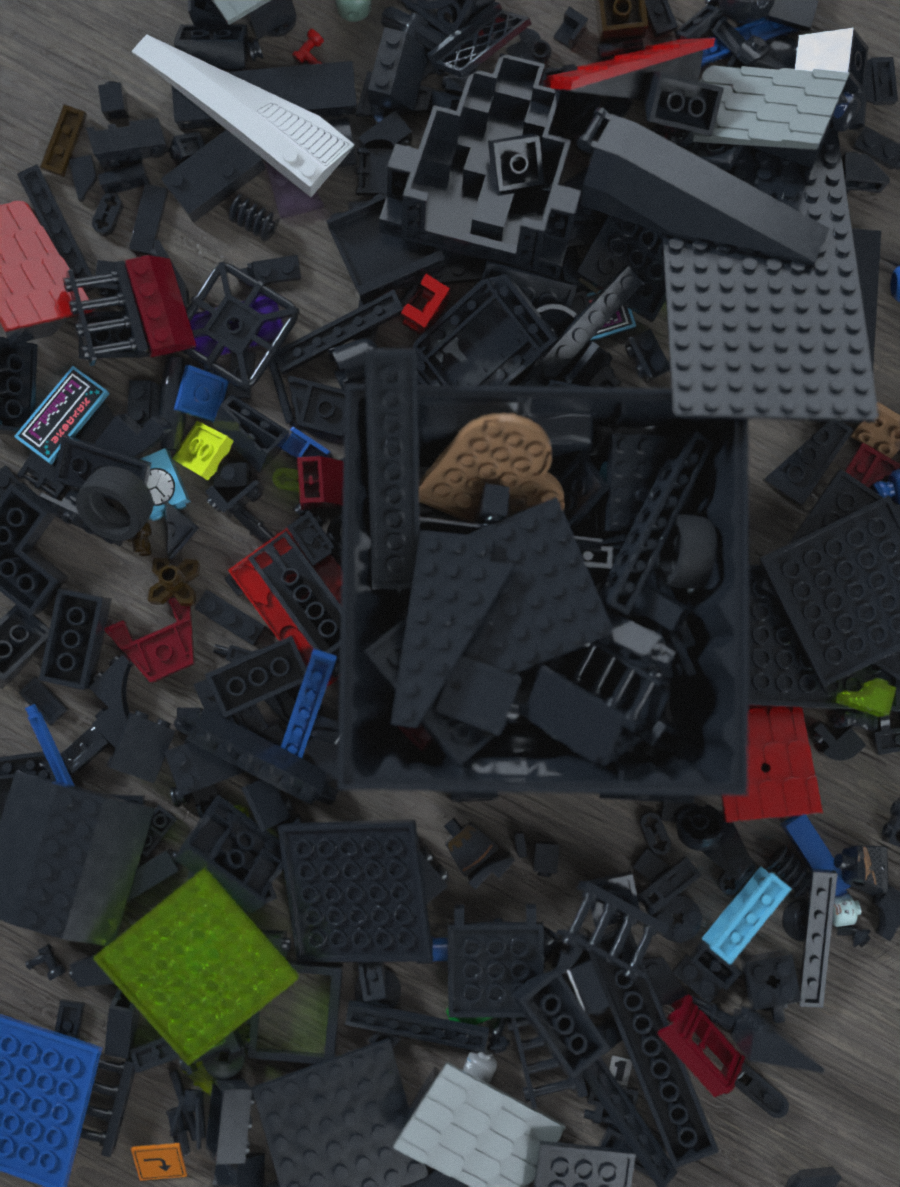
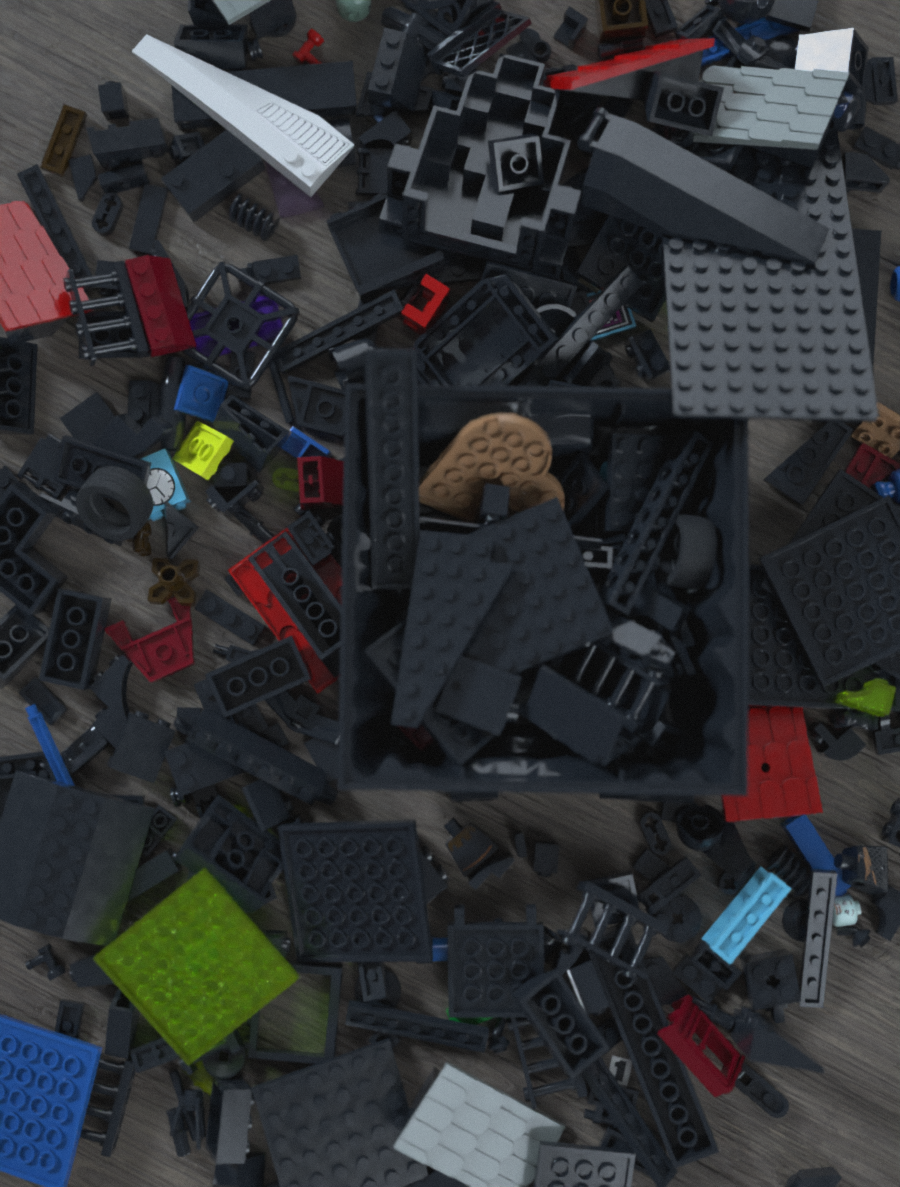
tile [14,366,110,465] -> none
orange piece [131,1143,187,1181] -> none
blue plate [281,649,337,758] -> none
light grey head [463,1049,497,1084] -> none

